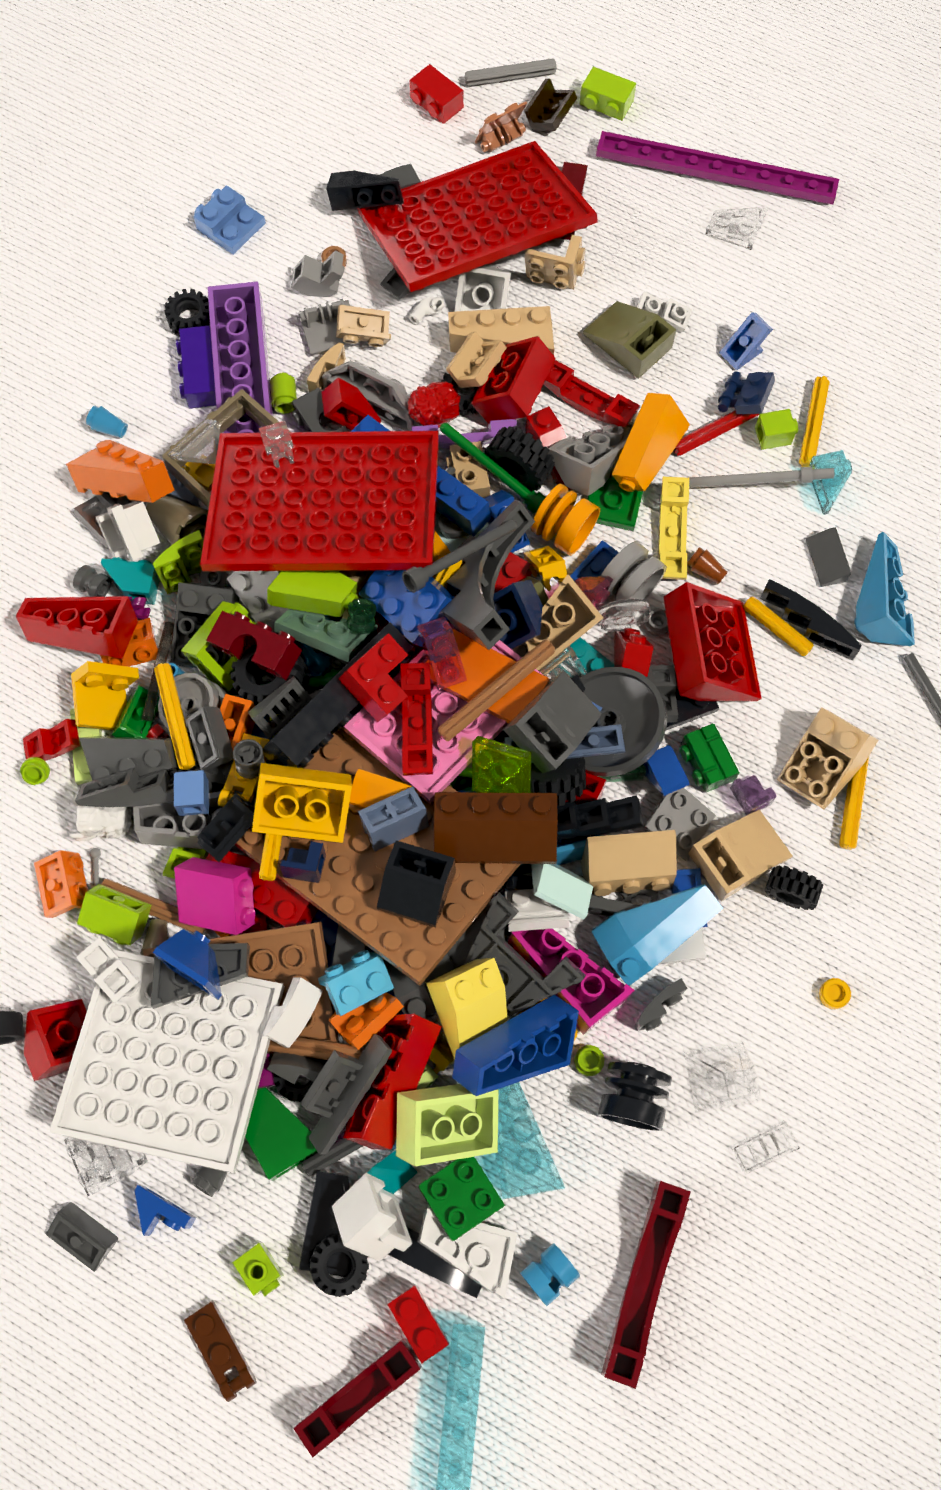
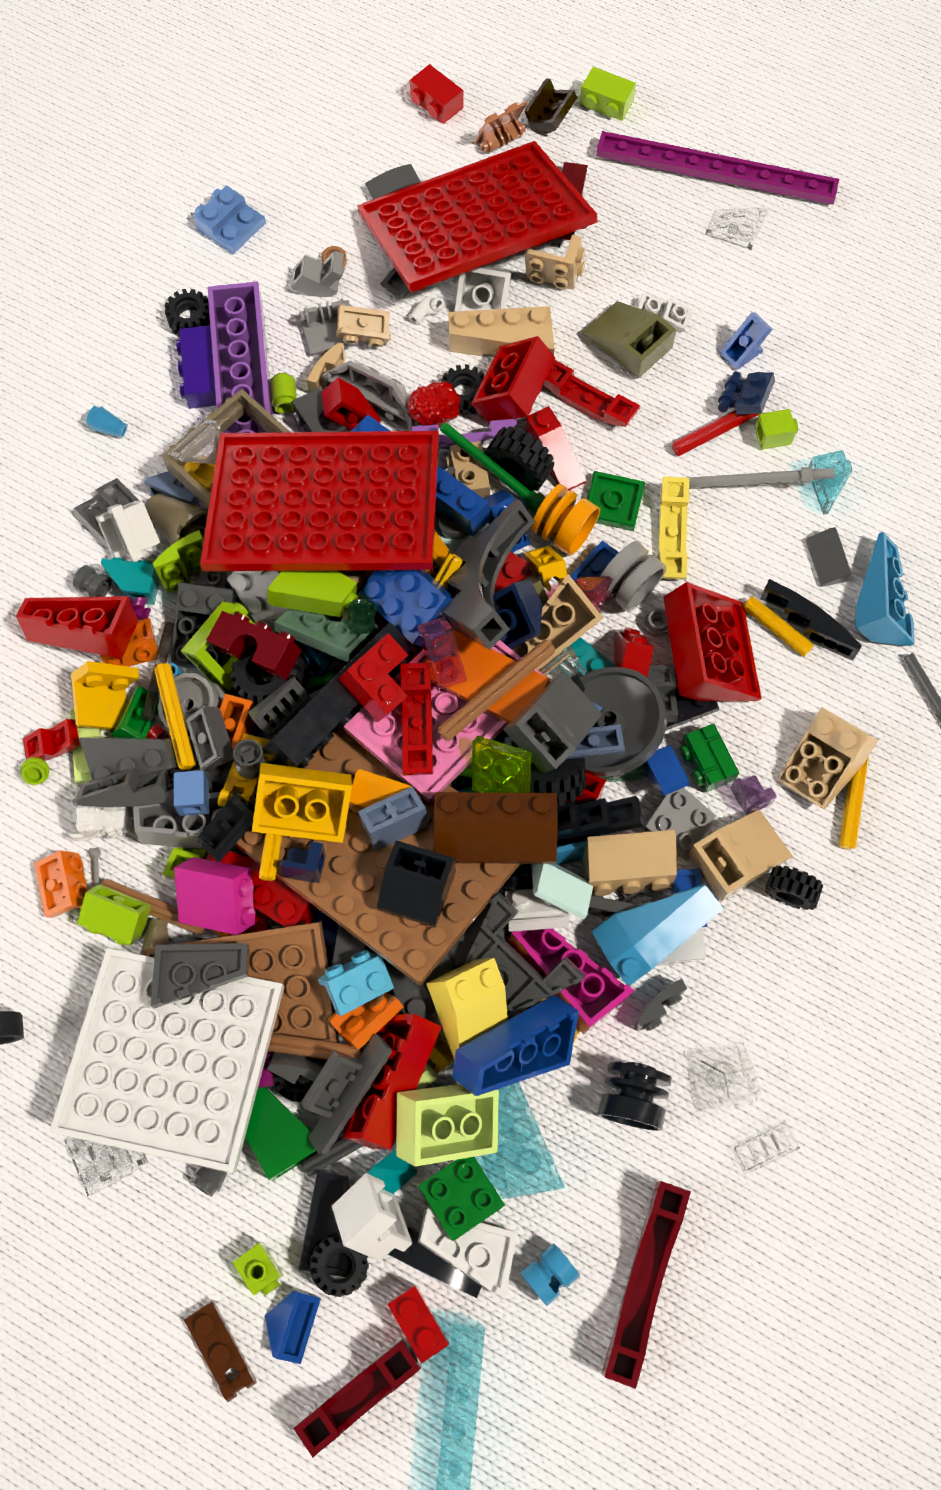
red slope [24,999,87,1081] -> none
dark grey slope [46,1202,118,1272] -> none
orange wedge [66,440,175,503] -> none
white slope [75,937,139,1003] -> none
blue slope [134,1185,197,1236] -> none
blue slope [153,929,222,1000] -> none
clear plate [259,421,294,468] -> none
white slope [263,977,323,1048] -> none
black slope [326,170,404,211] -> none
dark grey piece [402,520,517,593] -> none
tan bracket [446,332,507,388] -> none
light grey axle [464,58,557,86] -> none
light grey wedge [548,421,634,496] -> none
lime plate [574,1045,605,1076] -> none
clear tile [597,598,651,632] -> none
light orange slope [612,393,690,492] -> none
dark orange cone [687,547,728,584] -> none
yellow axle [799,376,830,467] -> none
yellow tile [819,978,851,1010] -> none
none -> blue slope [265,1290,321,1364]

